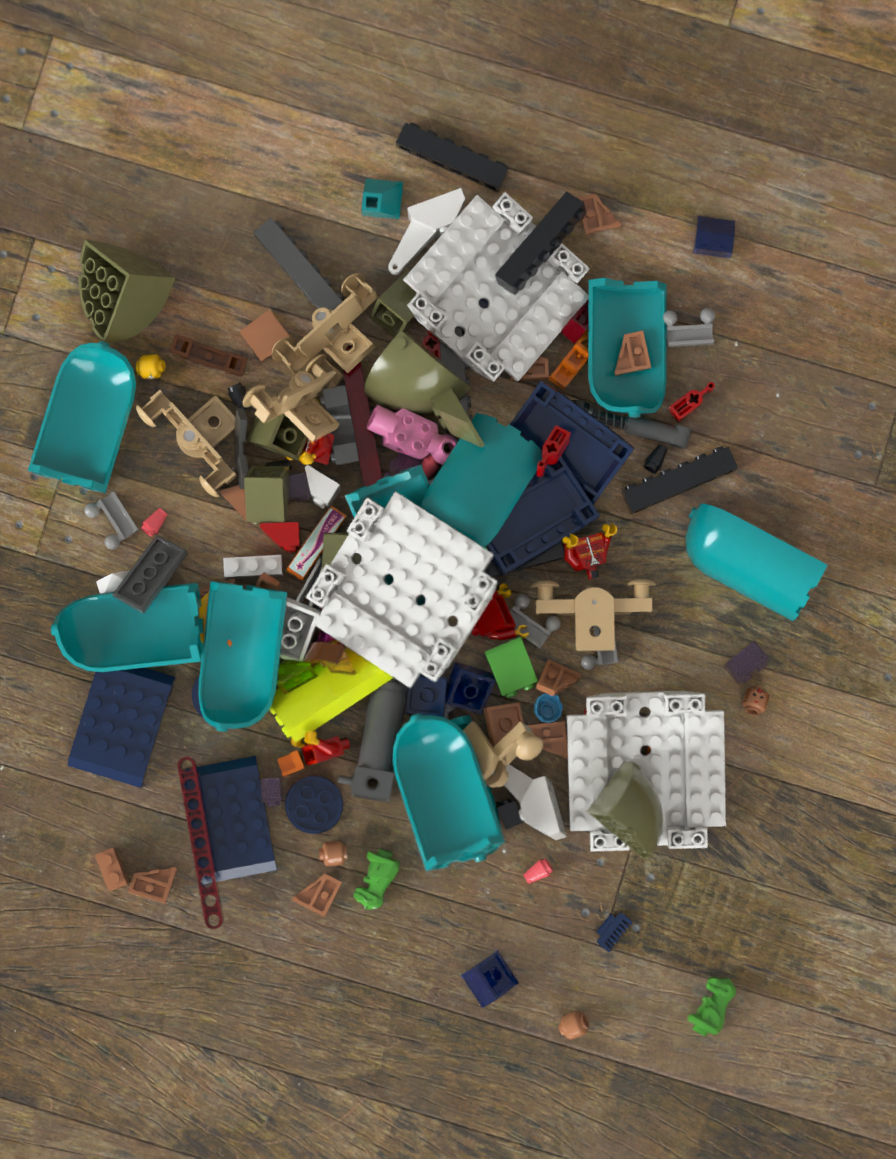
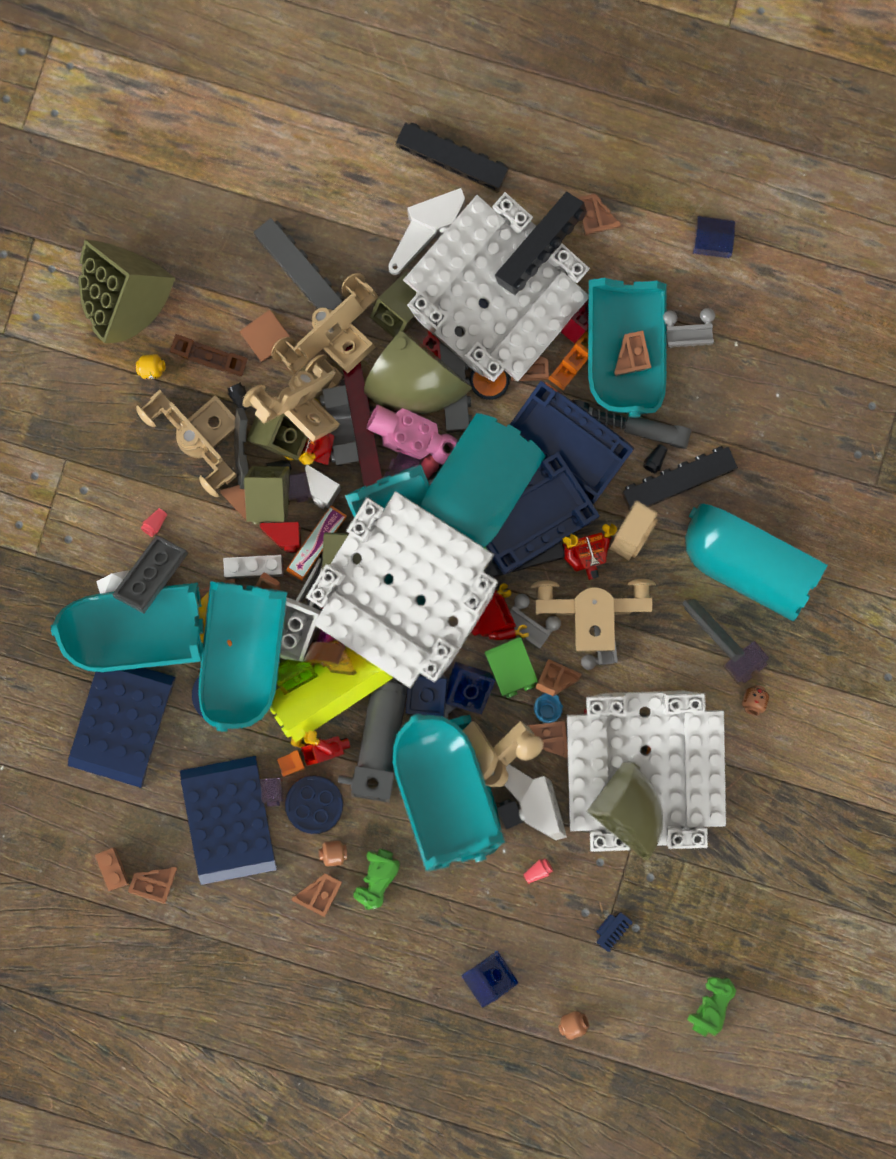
teal panel [28,341,136,493] -> none
light grey gear [84,491,139,550] -> none
dark red beam [178,757,224,929] -> none
teal slope [361,178,403,219] -> none
olive slope [431,388,485,447] -> none
nougat tile [483,702,524,746] -> none
red piece [536,425,571,477] -> none
red piece [668,382,715,423] -> none
none -> orange wheel [470,370,510,400]
none -> tan brick [610,501,658,561]
none -> dark grey slope [683,599,745,662]

